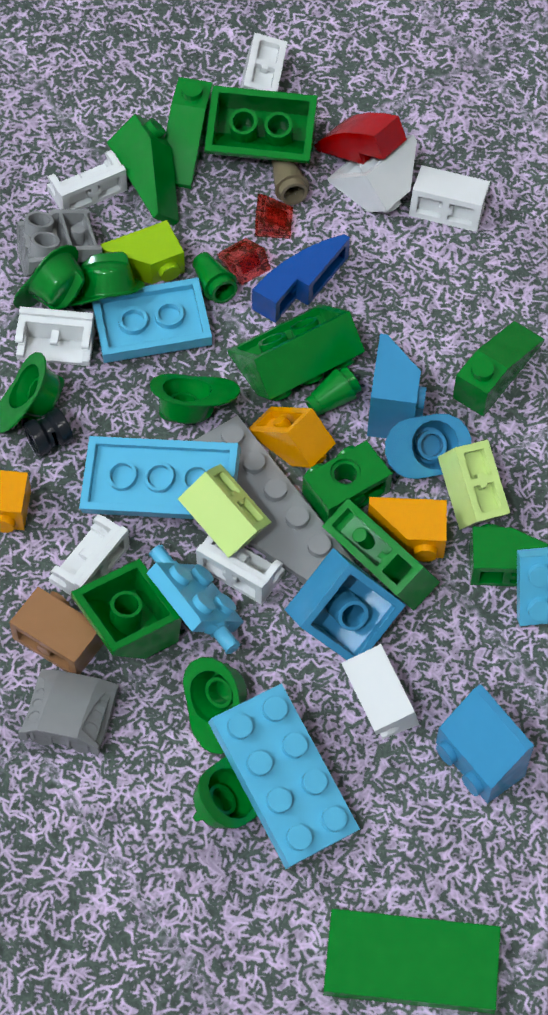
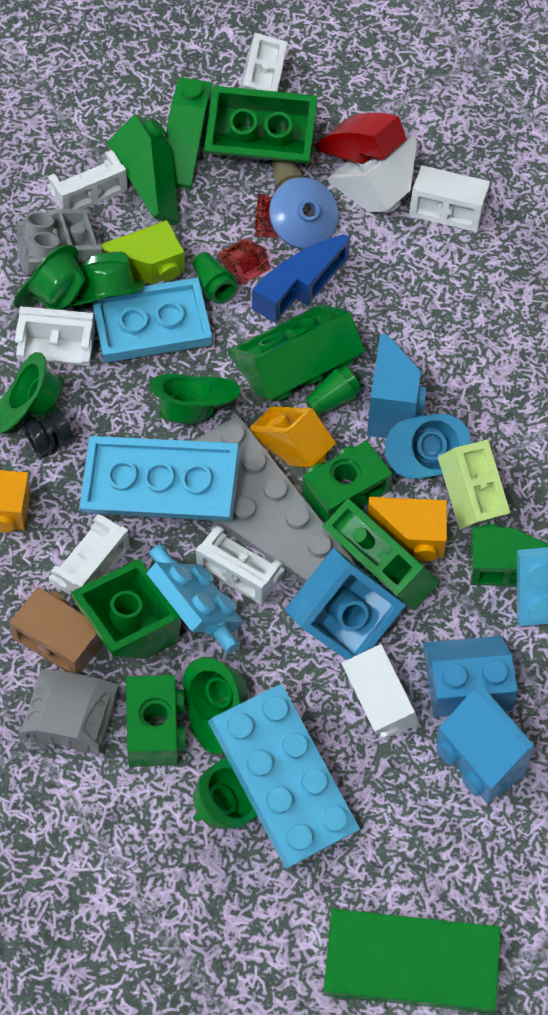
yellowish green hinge [178,464,272,558] -> none
green slope [453,321,545,417] -> none
none -> green brick [126,675,186,767]
none -> medium blue dish [269,177,338,249]
none -> dark azure slope [423,636,518,718]

